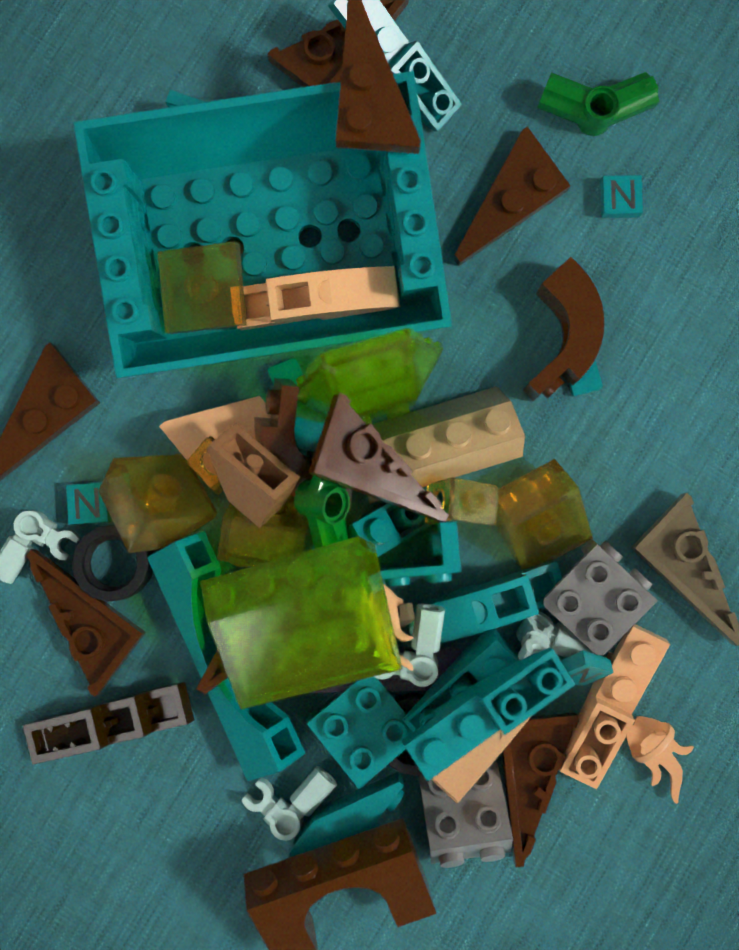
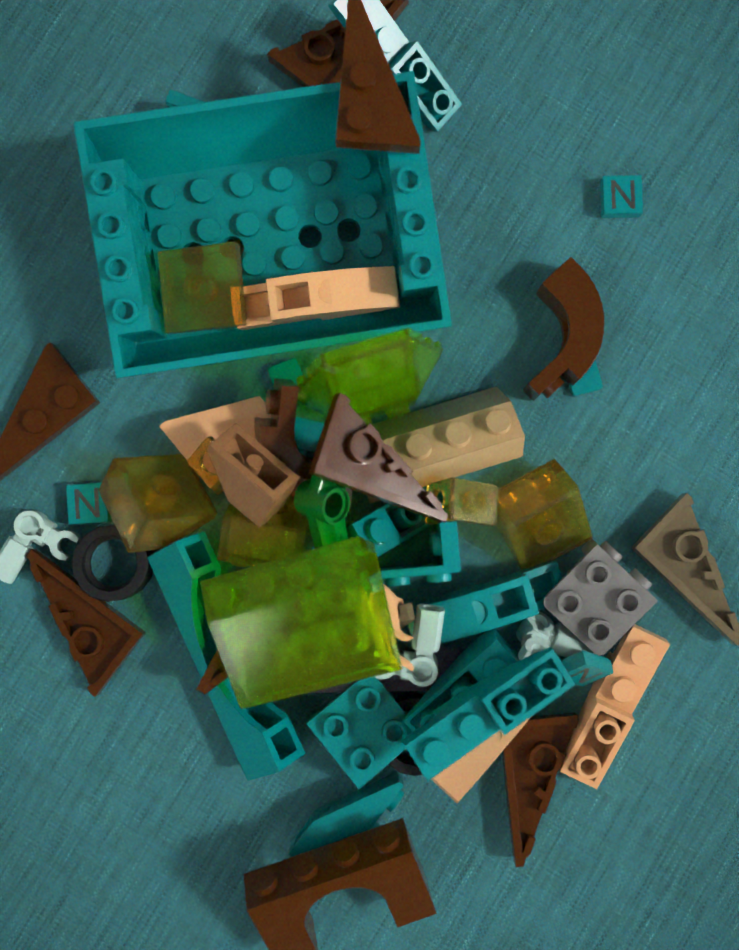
dark brown slope [23,681,195,765] -> none
light aqua bar [242,766,337,841] -> none
light grey bracket [419,761,513,868] -> none
reddish brown wing [454,126,571,266] -> none
green piece [537,72,660,136] -> none
light nougat piece [626,716,694,804] -> none

